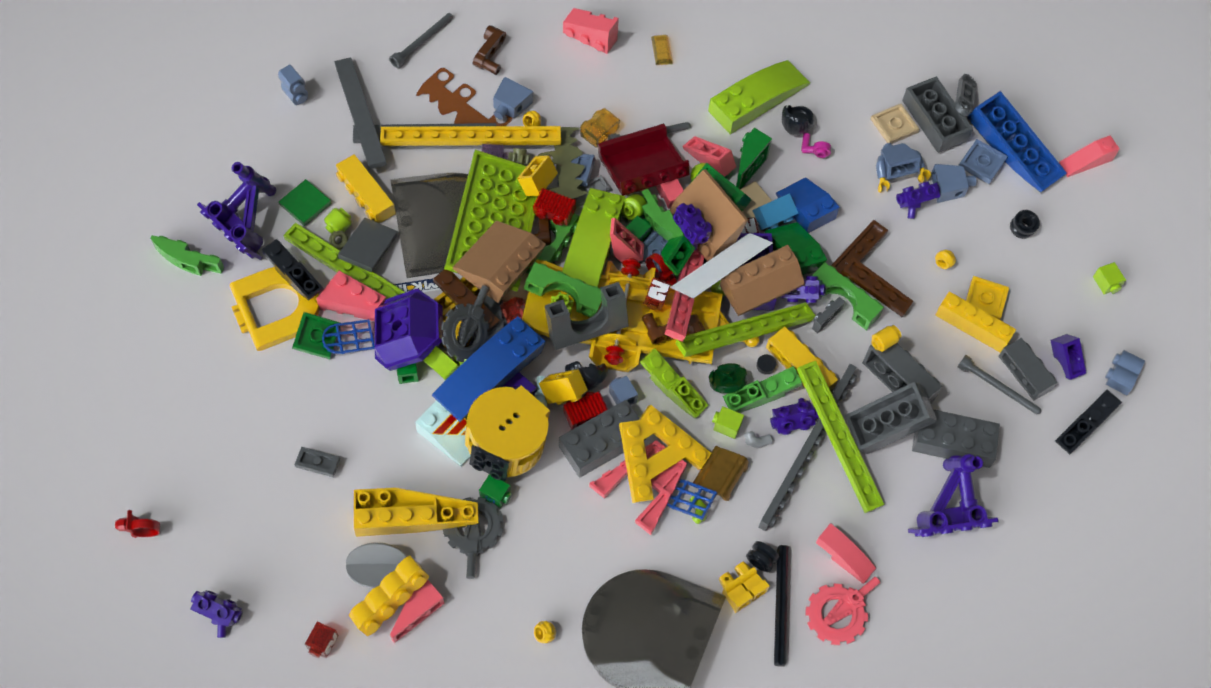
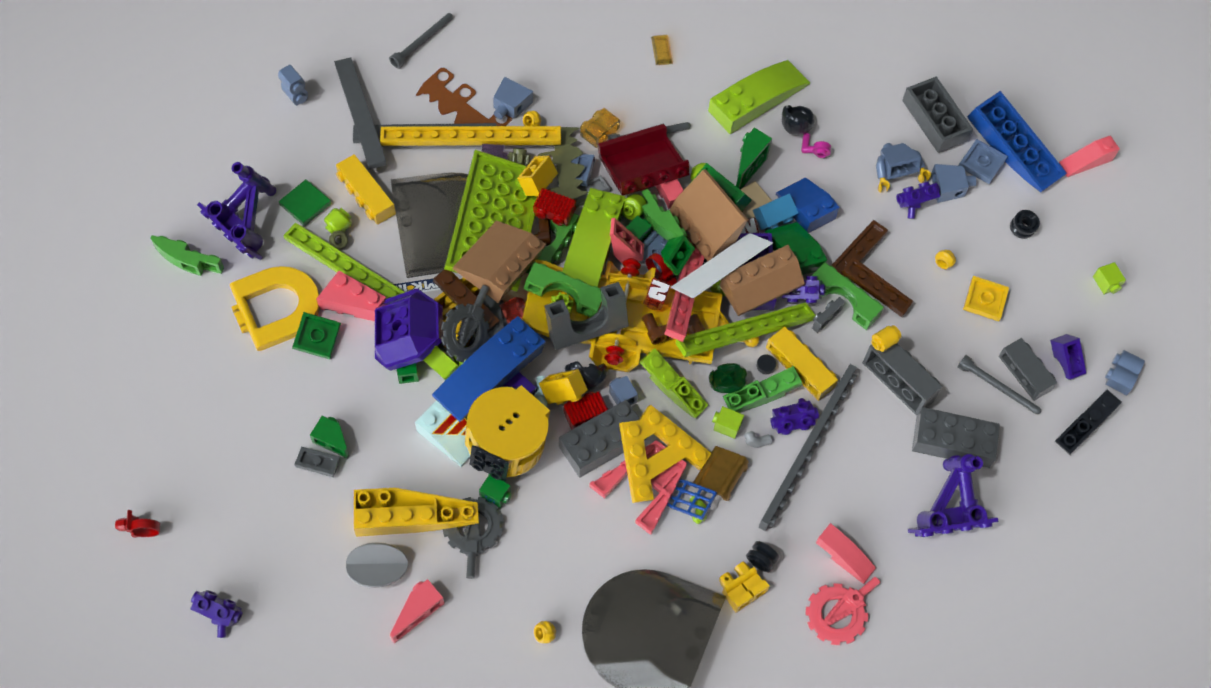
black slope [262,239,324,301] -> none
clear red brick [305,621,339,658] -> none
blue window [322,319,375,354] -> none
dark grey tile [338,217,398,272] -> none
yellow brick [349,556,429,637] -> none
reddish brown beam [472,25,506,75] -> none
coral wedge [563,8,619,54] -> none
dark purple brick [673,203,712,250] -> none
coral slope [683,136,736,177] -> none
black axle [774,545,789,667] -> none
lime plate [797,361,885,513] -> none
dark grey brick [845,382,937,454] -> none
tan tile [871,103,920,144] -> none
yellow brick [935,291,1016,353] -> none
dark grey plate [955,74,977,117] -> none
none -> green slope [310,416,349,459]

